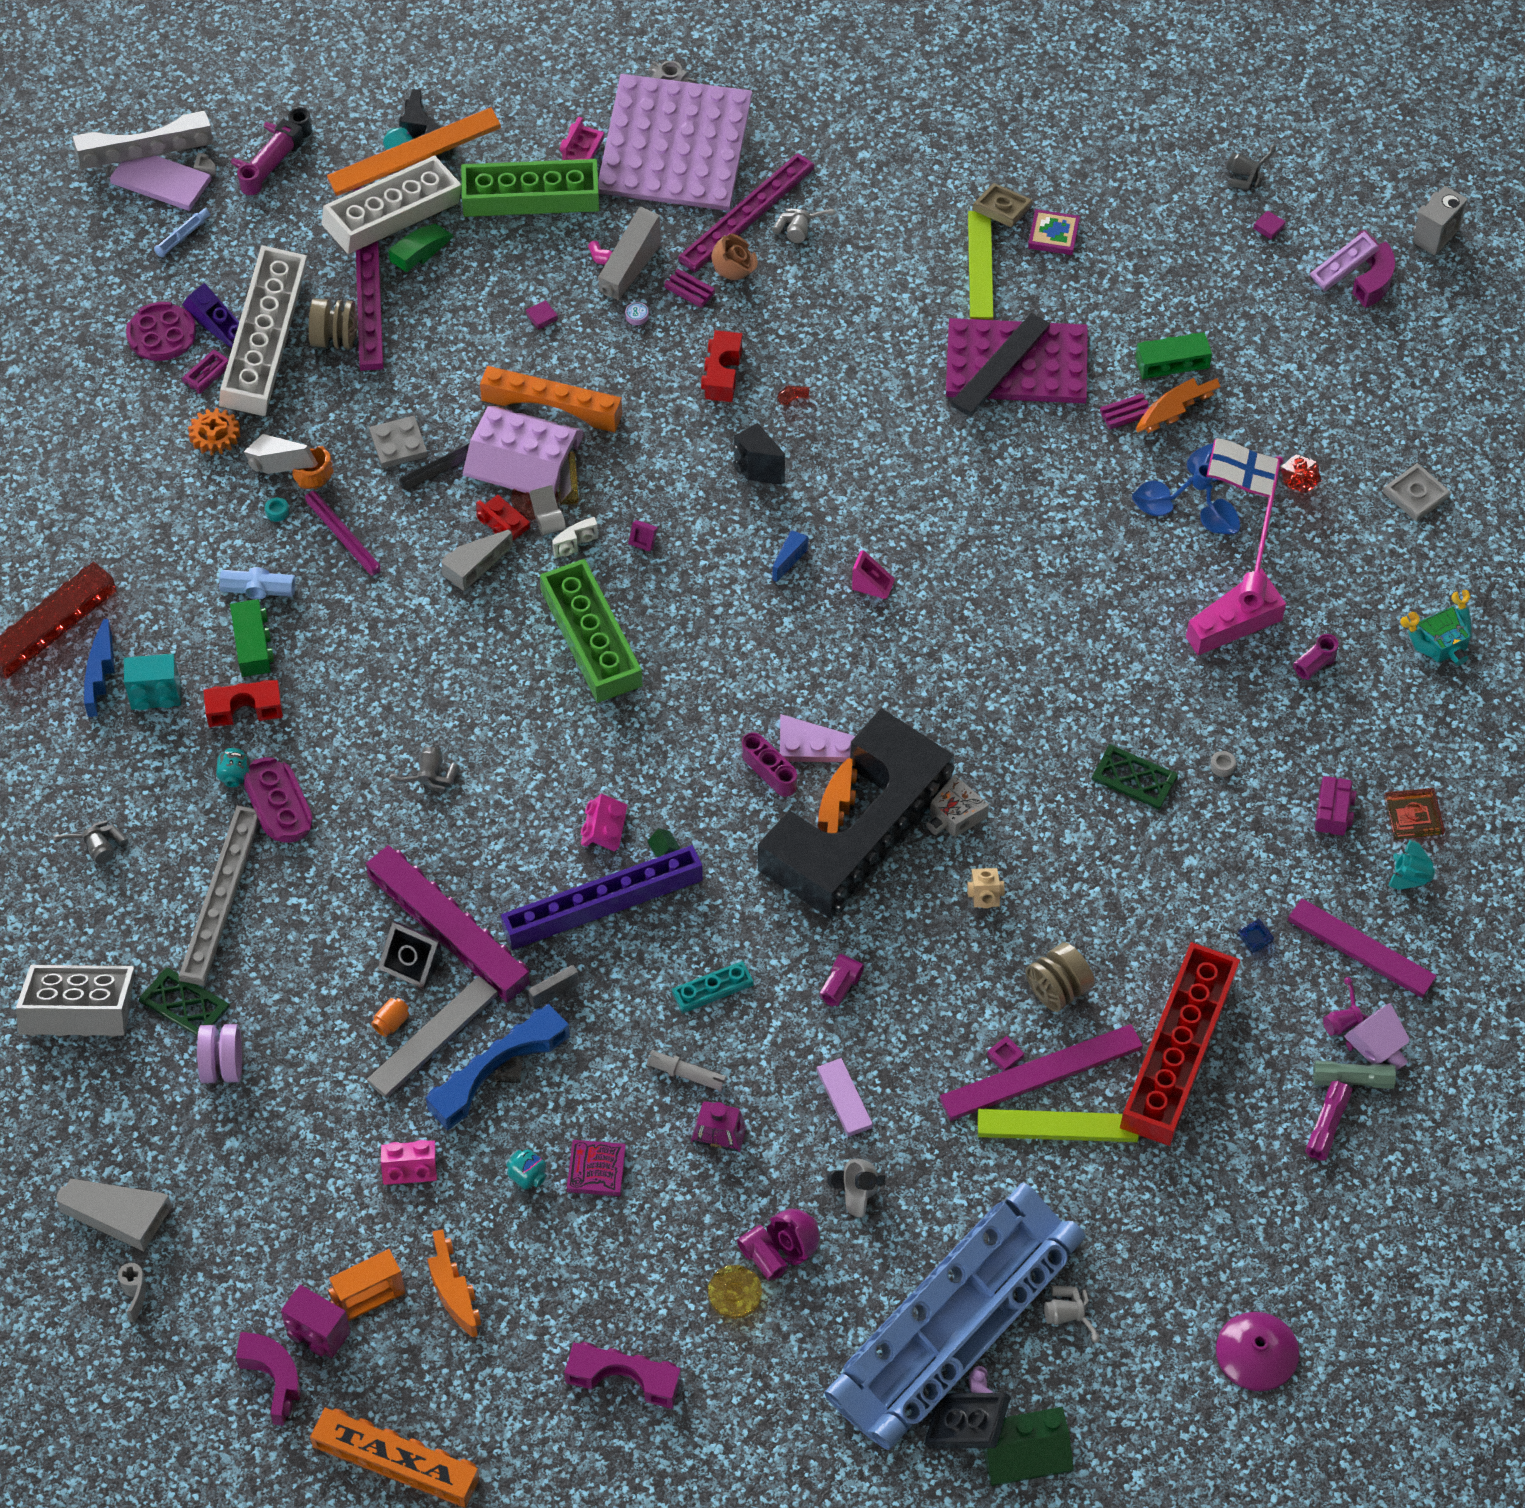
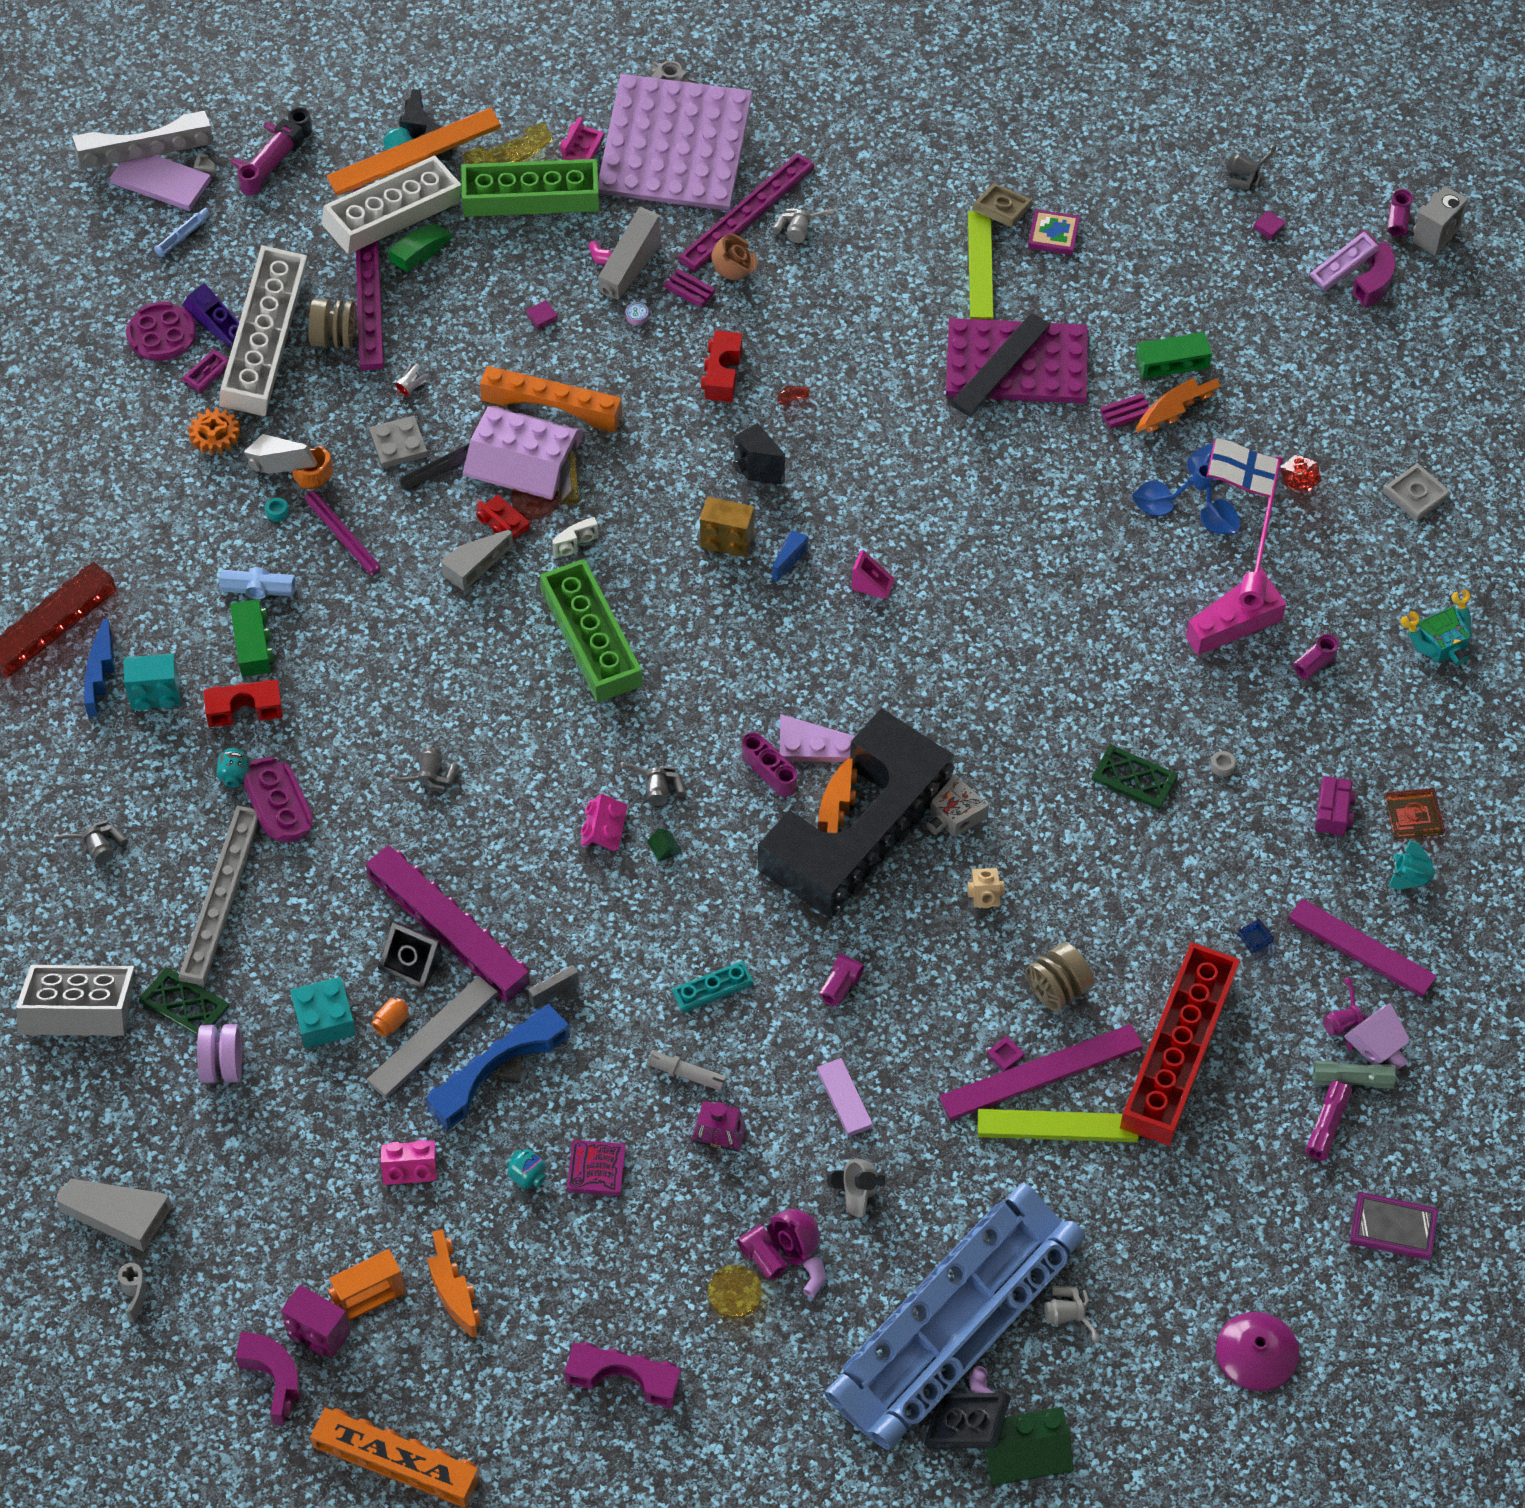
dark purple brick [501,845,703,950] -> none
light grey panel [529,485,566,536] -> none
magenta tile [628,520,658,552] -> none
none -> teal brick [290,976,356,1049]
none -> flat silver piece [395,363,428,396]
none -> clear yellow slope [462,121,553,164]
none -> flat silver piece [620,762,687,806]
none -> pearl gold brick [700,496,754,557]
none -> lavender arm [803,1256,826,1298]
none -> tile [1349,1191,1439,1261]
none -> magenta piece [1387,189,1413,237]

